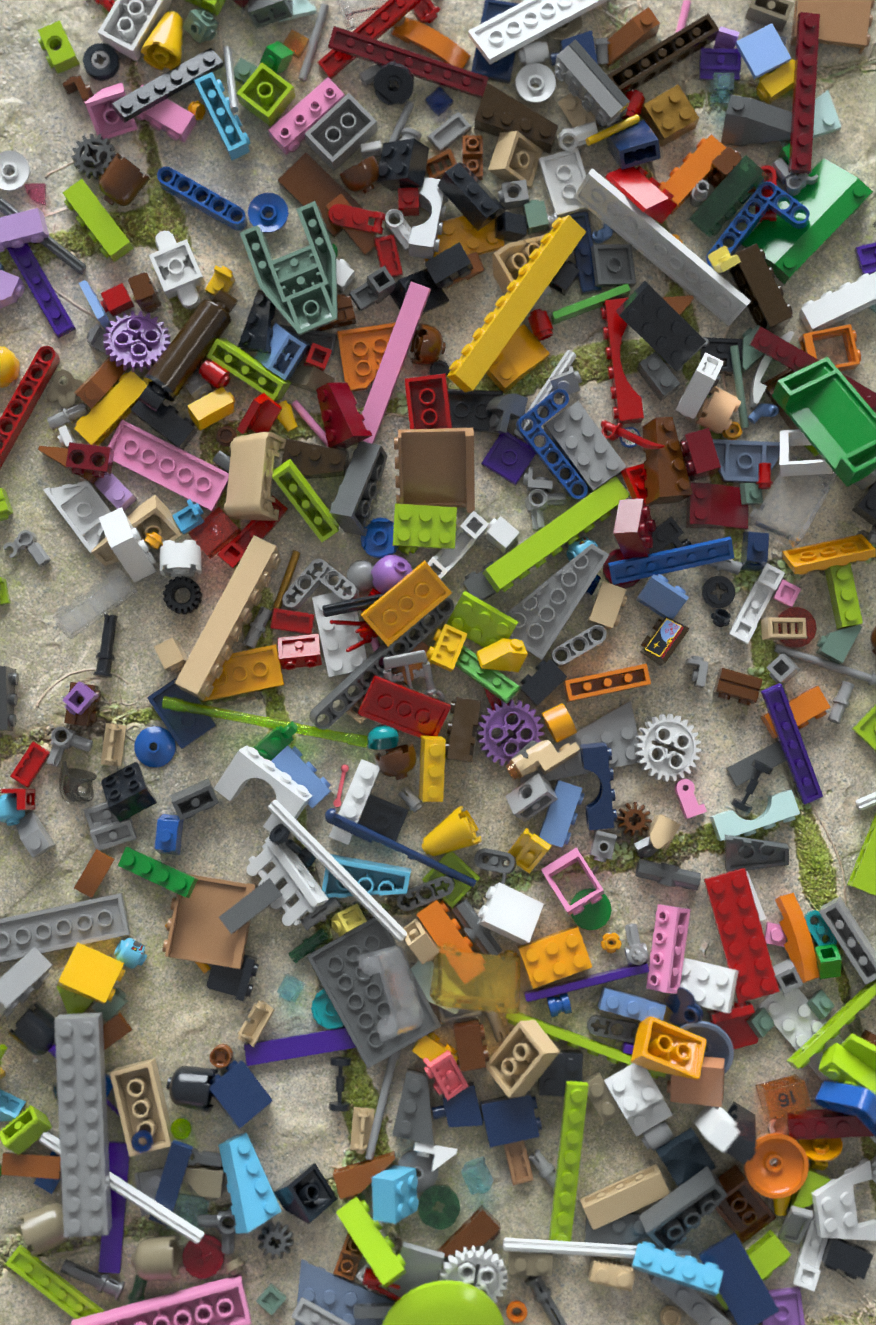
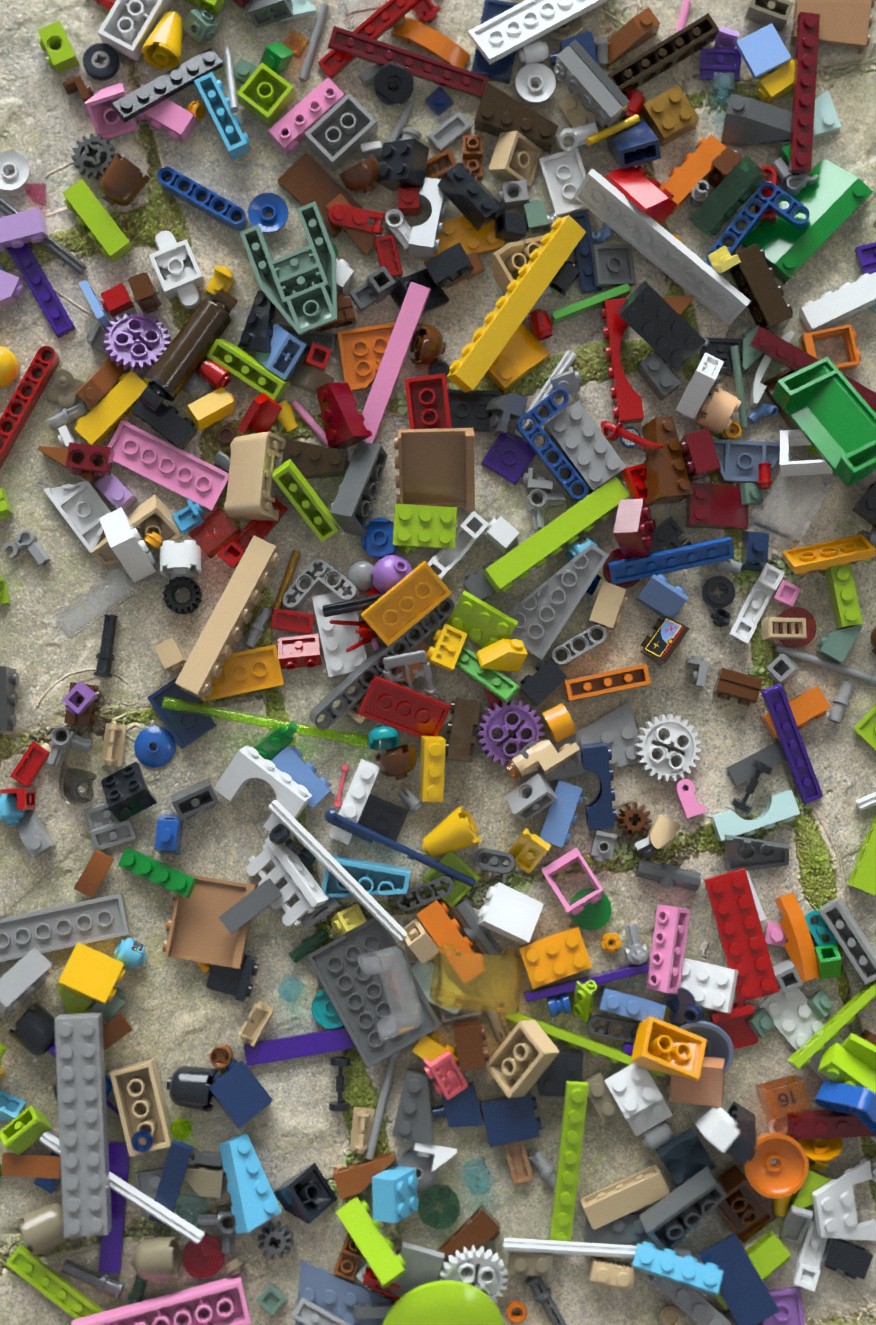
none -> lime hinge [572,980,597,1023]

